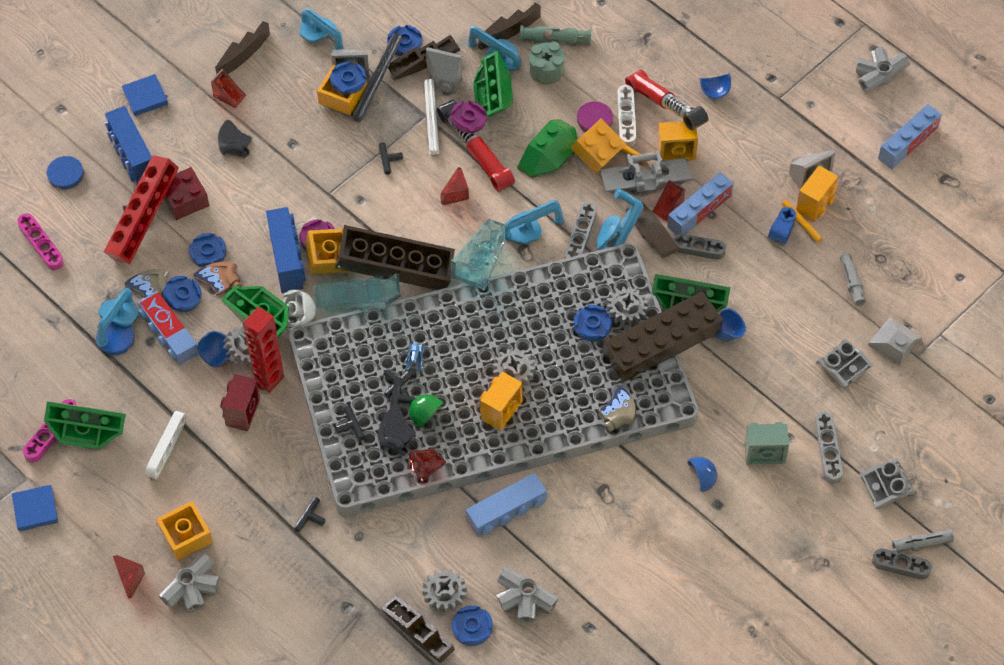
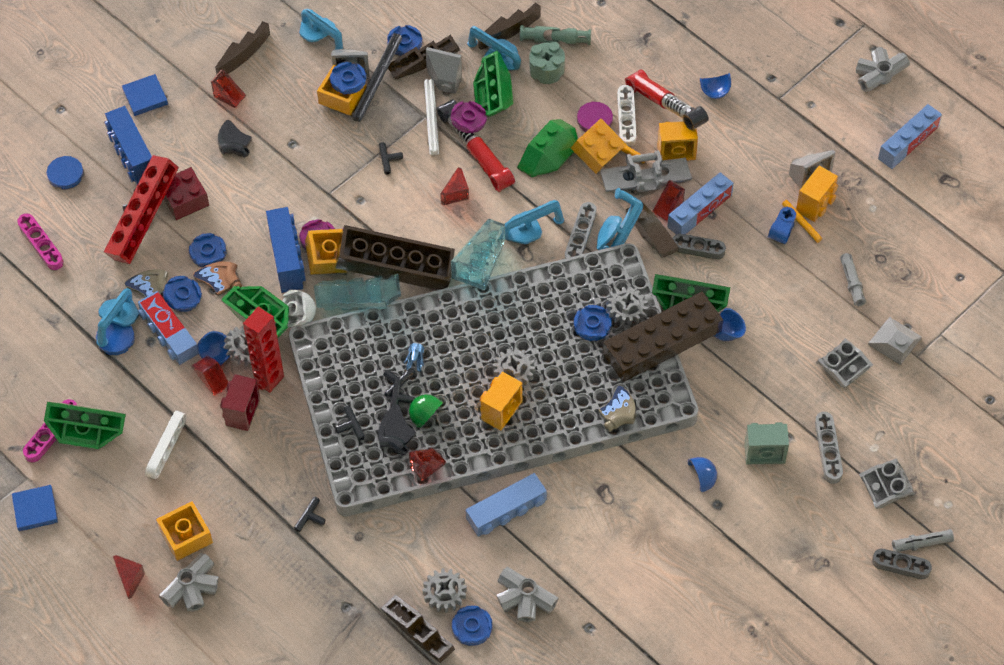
none -> clear red slope [191,355,228,396]

